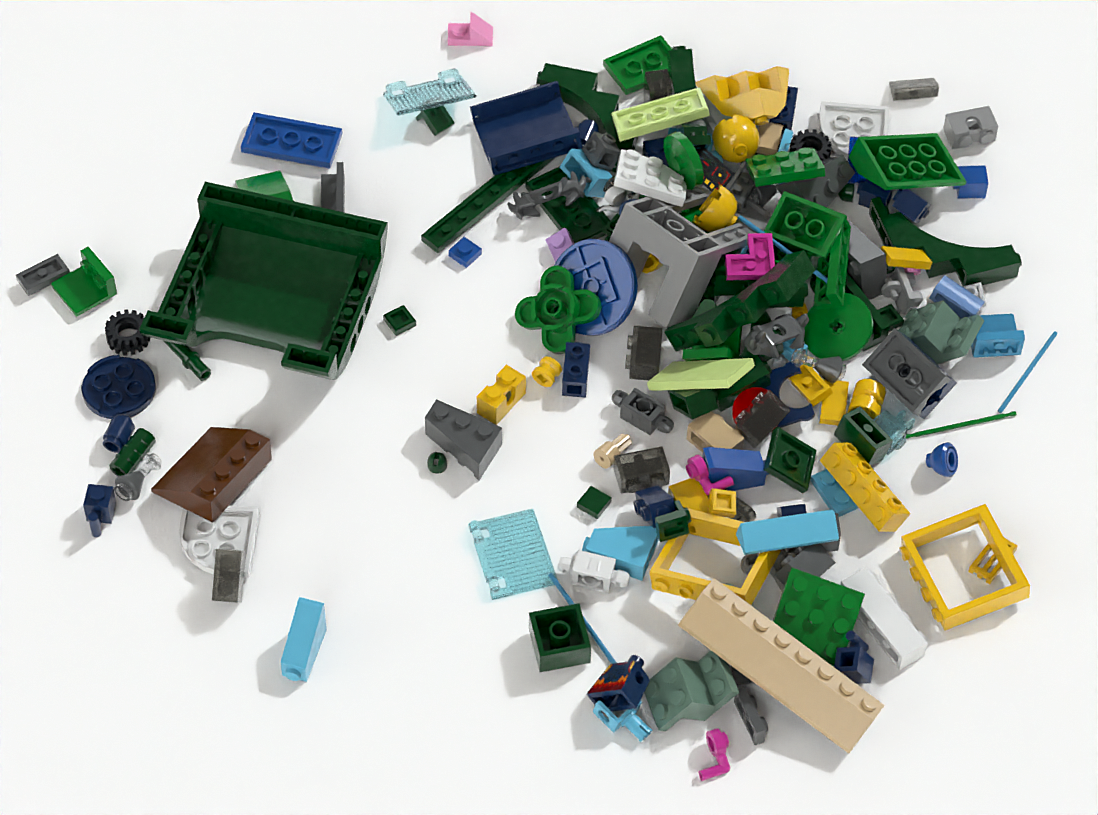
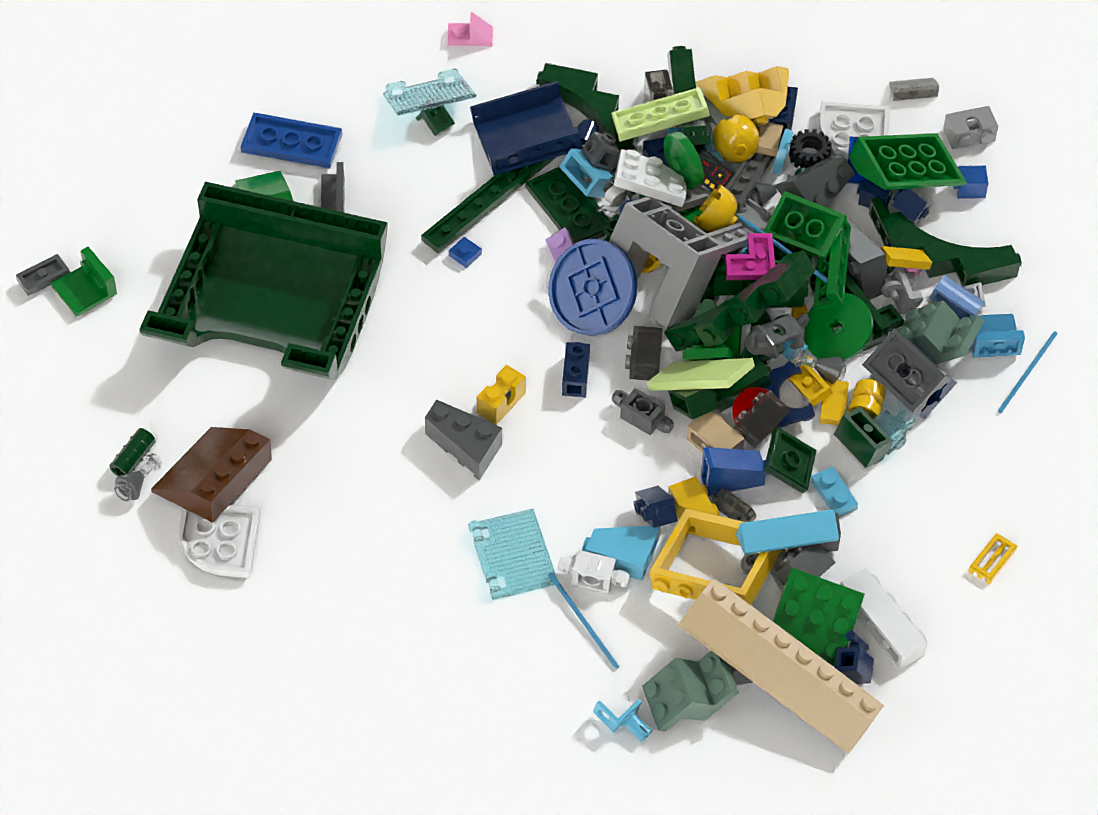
dark blue tile [81,355,156,419] -> none
dark blue brick [83,484,116,538] -> none
dark blue brick [102,415,135,453] -> none
black tyre [105,309,150,356] -> none
dark green pin [162,340,211,381] -> none
clear smoke brick [212,549,246,603] -> none
medium azure slope [280,597,327,682] -> none
dark green tile [383,305,416,336] -> none
dark green hinge [427,452,447,474] -> none
dark grey piece [507,171,586,220] -> none
green plant [515,265,601,354] -> none
dark green brick [528,603,591,672] -> none
yellow wheel [532,356,562,387] -> none
dark green tile [577,486,612,519] -> none
dark blue torso [586,655,650,713] -> none
tan piece [593,434,632,469] -> none
green plate [603,35,672,95] -> none
clear smoke brick [613,446,670,494] -> none
dark green bracket [655,500,691,542] -> none
dark pink plate [686,454,734,495] -> none
dark pink plate [699,728,730,781] -> none
yellow tile [709,488,736,518] -> none
dark grey plate [734,686,768,746] -> none
green plate [745,148,825,187] -> none
dark blue tile [776,504,807,517] -> none
yellow brick [819,442,911,532] -> none
dark green hinge [838,183,855,202] -> none
yellow window [899,504,1030,631] -> none
green piece [903,411,1017,440] -> none
blue brick [926,442,958,477] -> none

